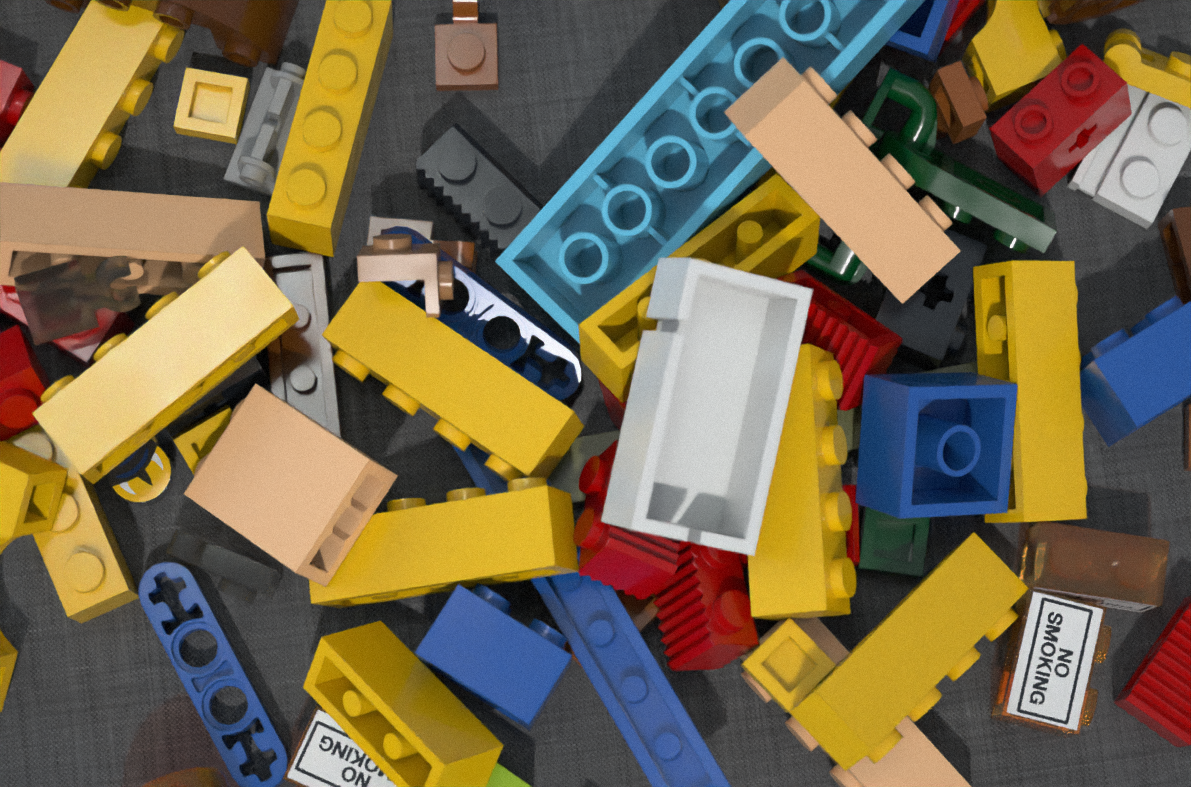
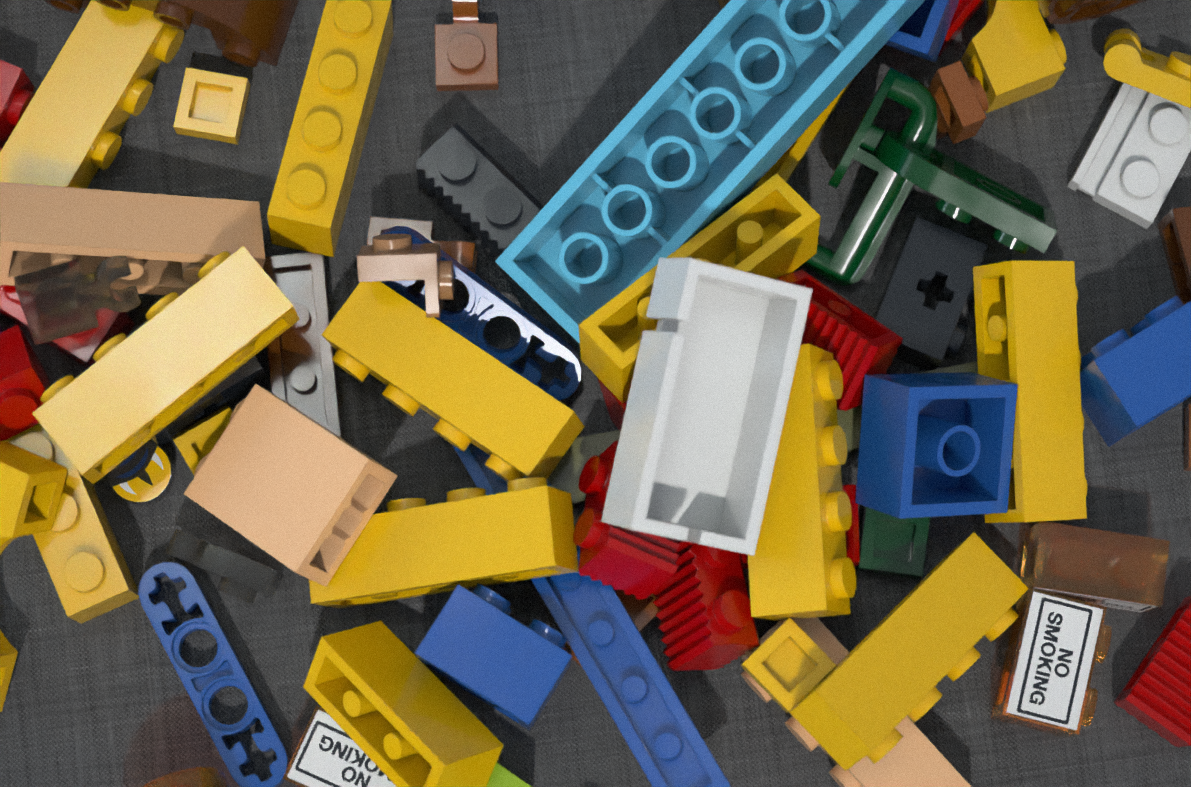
light grey hinge [223,62,306,197] -> none
light nougat brick [724,57,960,304] -> none
red brick [989,43,1132,198] -> none

